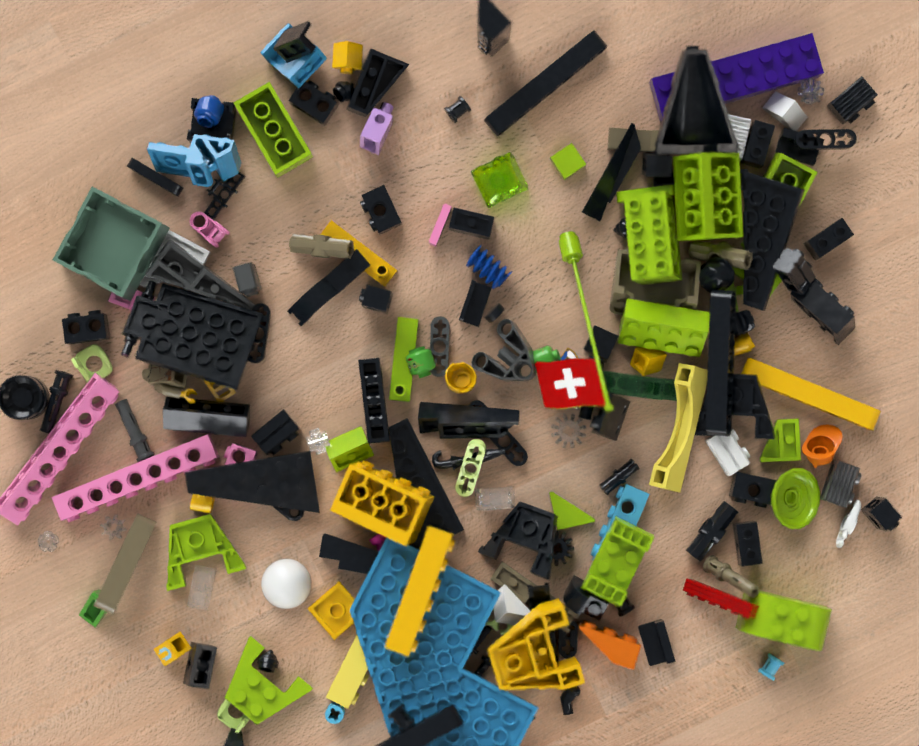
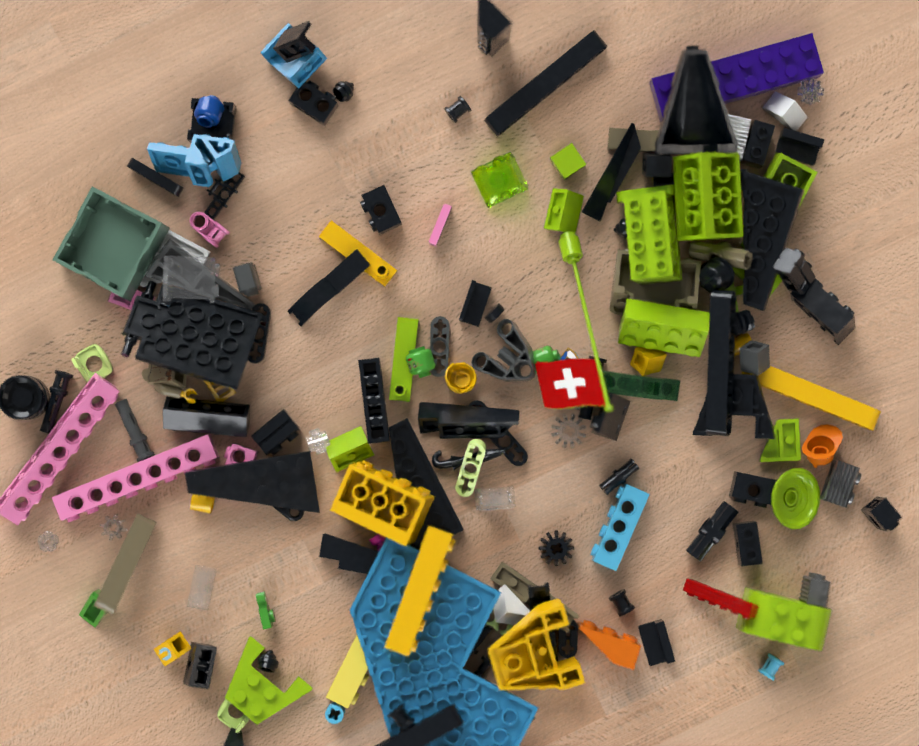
black brick [62,310,110,345] -> none
lime wing [166,514,247,591] -> none
lime brick [233,82,313,178] -> none
white piece [261,559,311,609] -> none
dark tan piece [289,234,354,259] -> none
yellow tile [307,581,355,640] -> none
yellow brick [332,41,363,74] -> none
black wedge [346,49,410,117] -> none
black brick [359,285,393,314] -> none
lavender torso [360,102,394,155] -> none
black panel [449,207,494,240] -> none
blue piece [466,244,513,289] -> none
black wing [478,502,558,580] -> none
lime tile [549,491,595,530] -> none
black arm [560,686,581,715] -> none
black brick [563,575,609,621] -> none
lime plate [581,516,654,607] -> none
black piece [583,325,618,360] -> none
light yellow arch [649,363,708,493] -> none
dark tan pin [703,555,760,598] -> none
white brick [705,429,751,476] -> none
black beam [794,129,857,150] -> none
black brick [803,218,854,260] -> none
black brick [827,76,878,124] -> none
white piece [836,500,861,548] -> none
none -> clear panel [162,256,219,303]
none -> bright green plate [255,591,276,630]
none -> lime panel [544,188,584,233]
none -> dark grey panel [740,340,770,376]
none -> flat silver brick [799,572,831,607]

